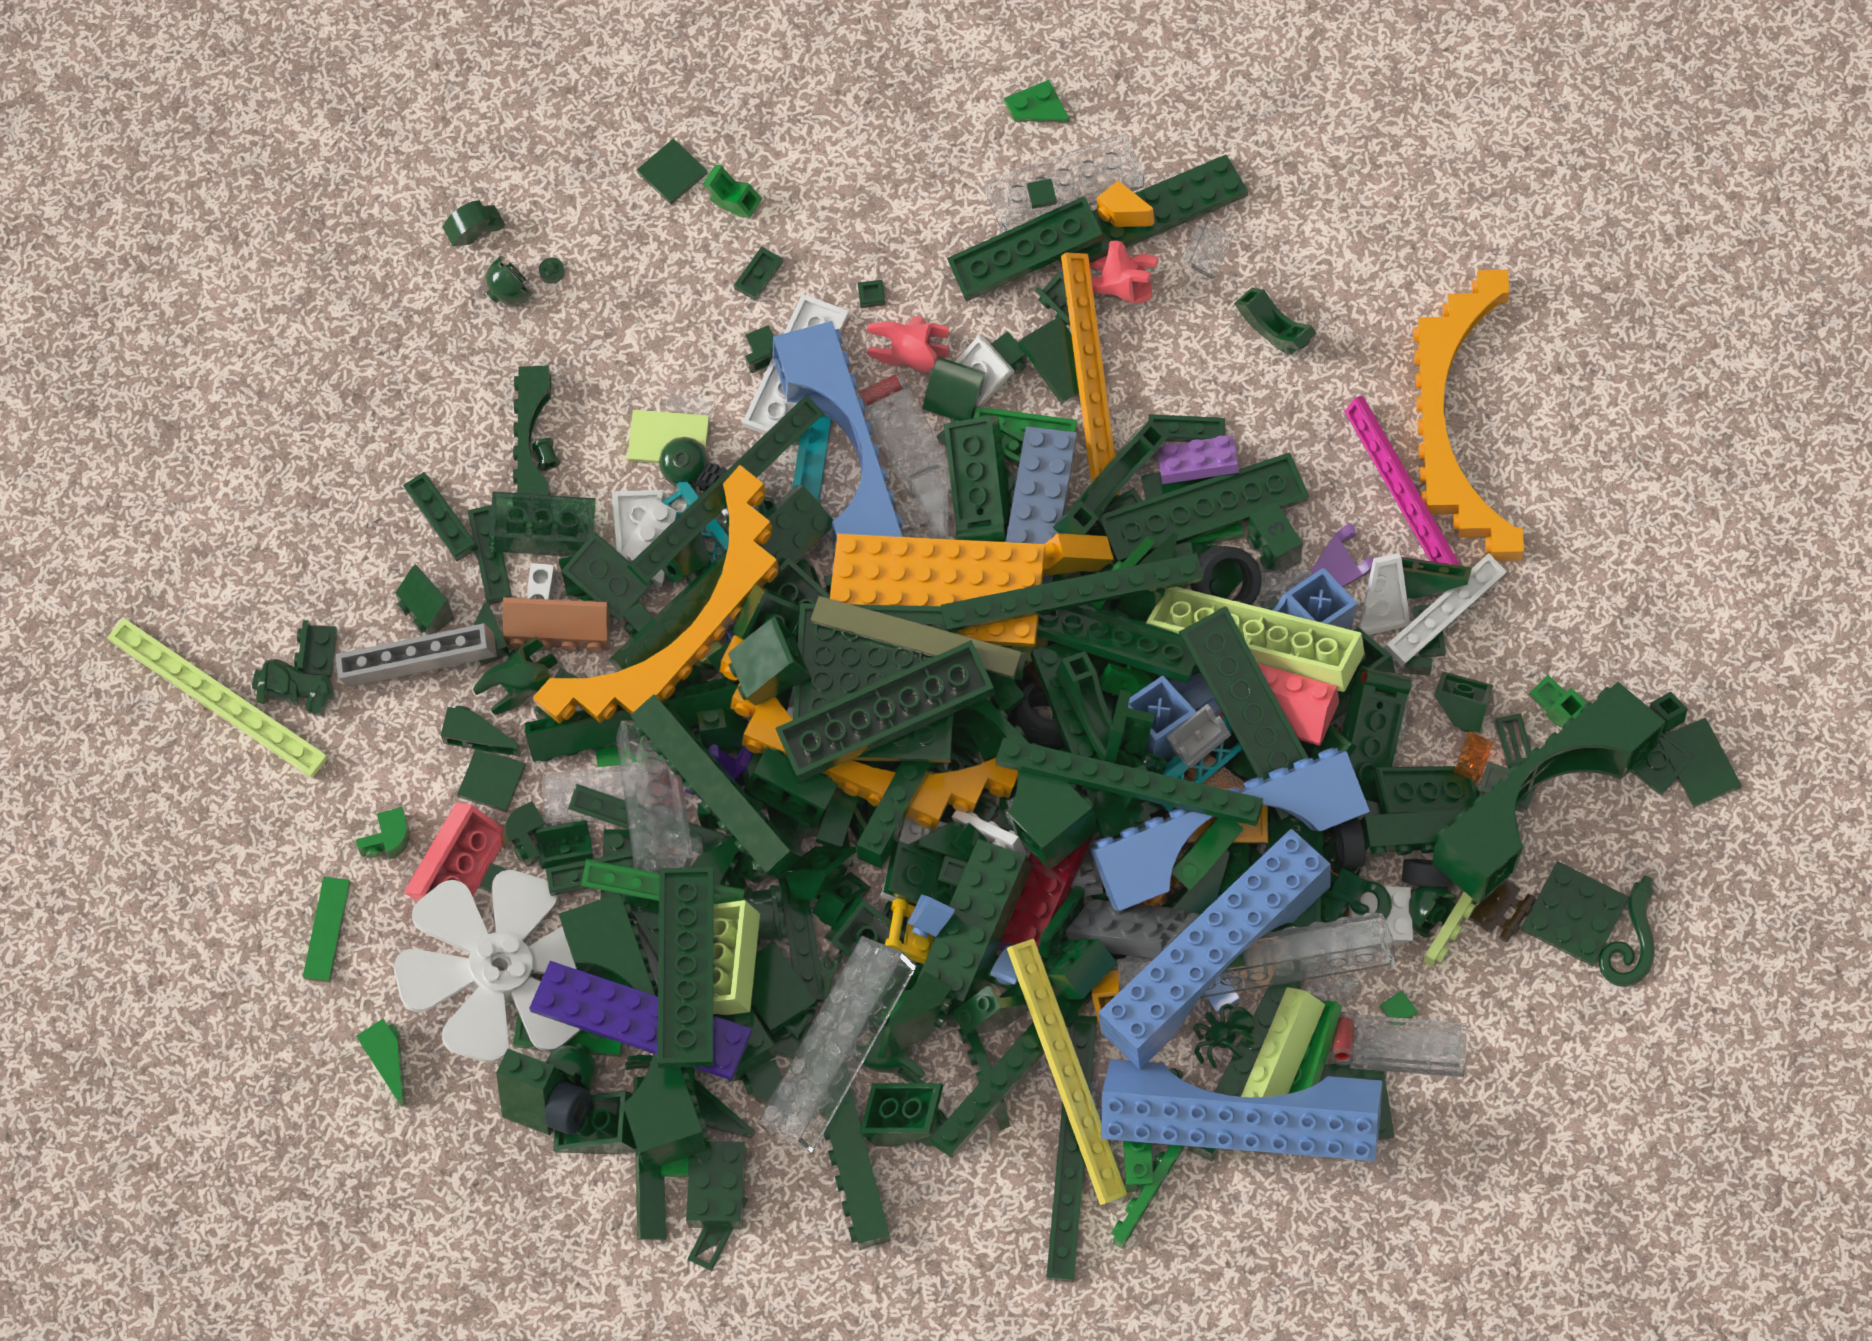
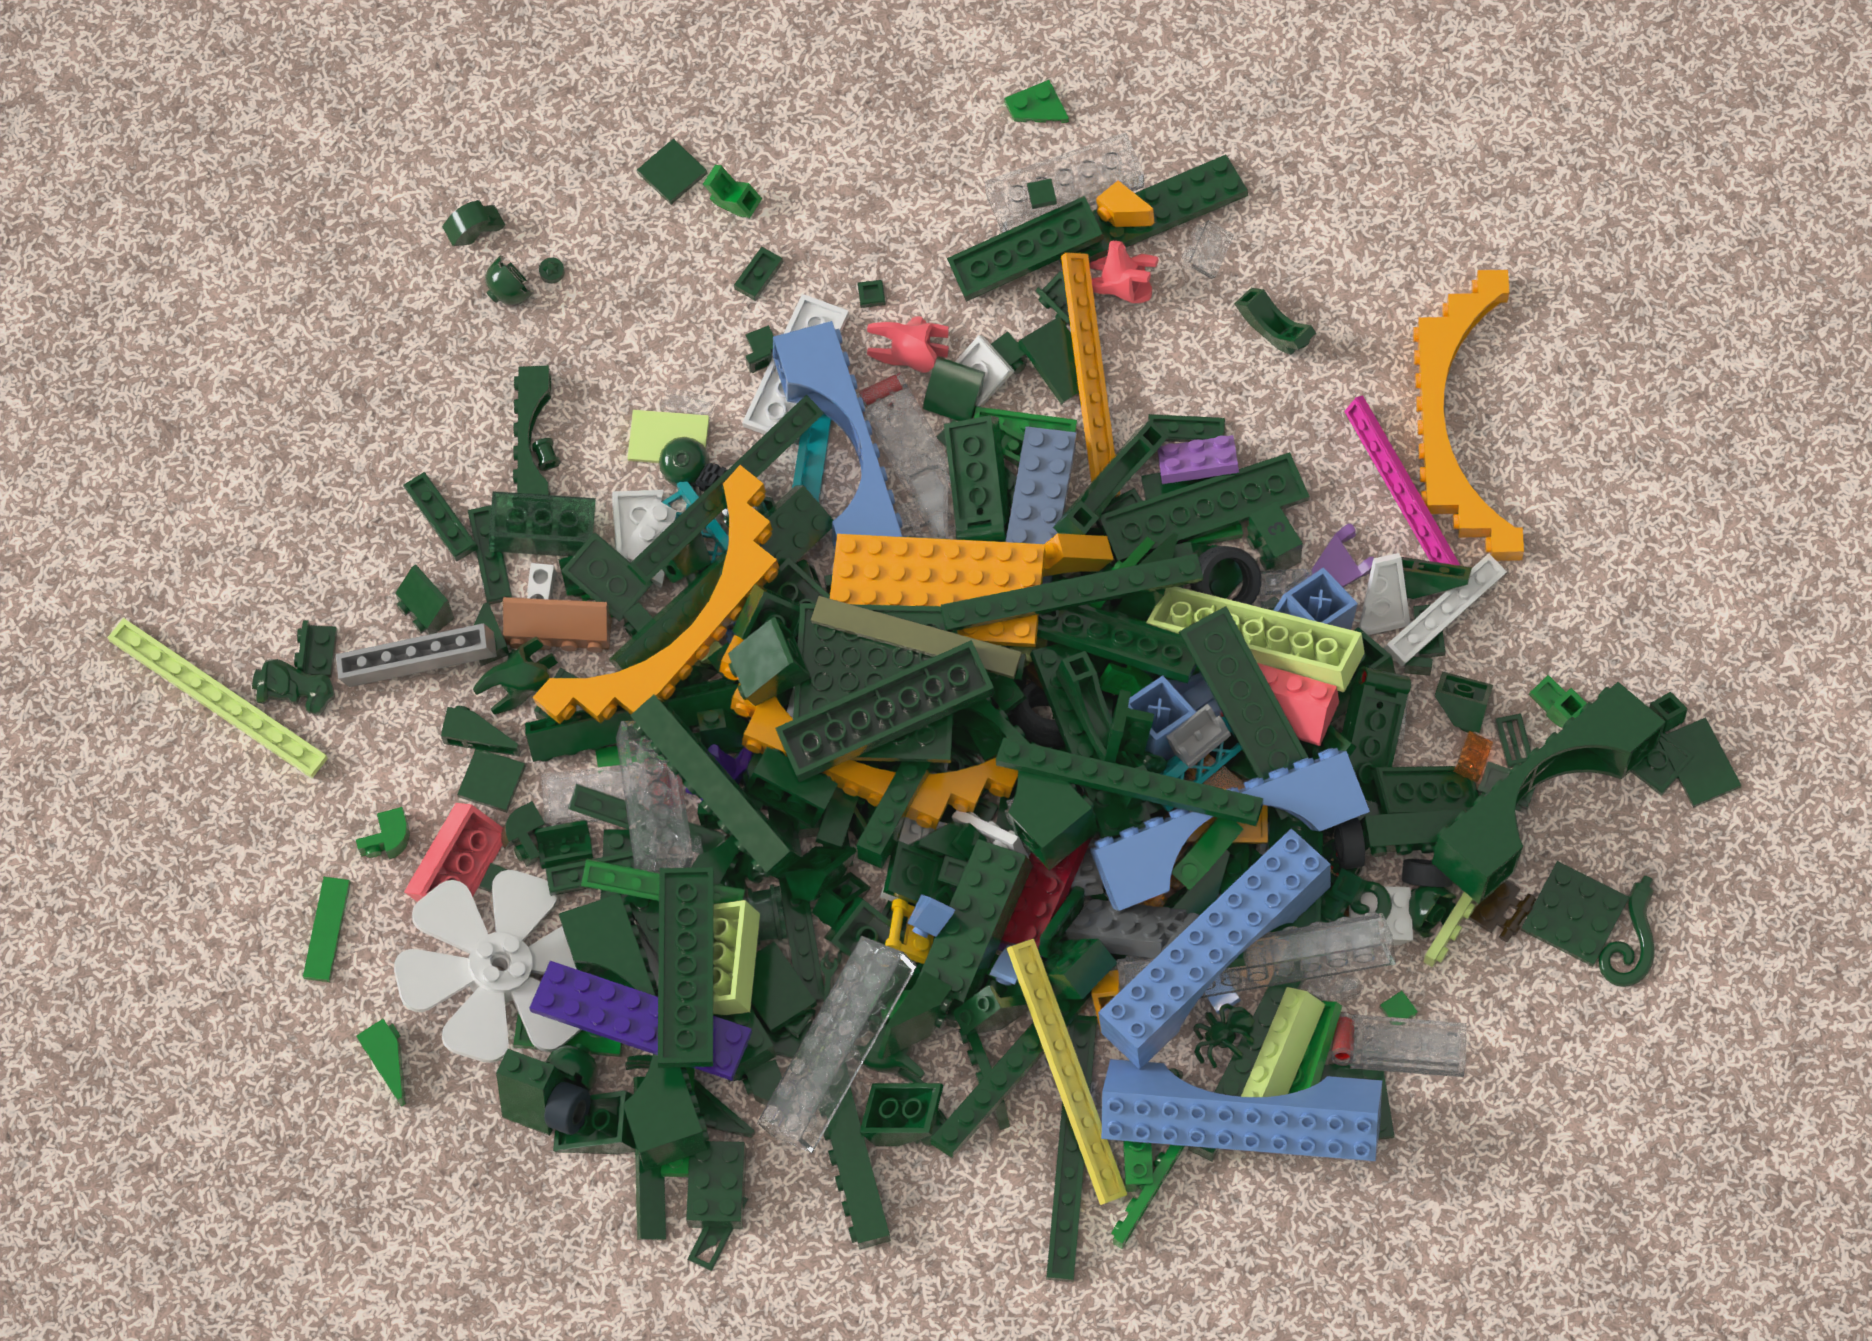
none -> dark green tile [981,978,1008,997]

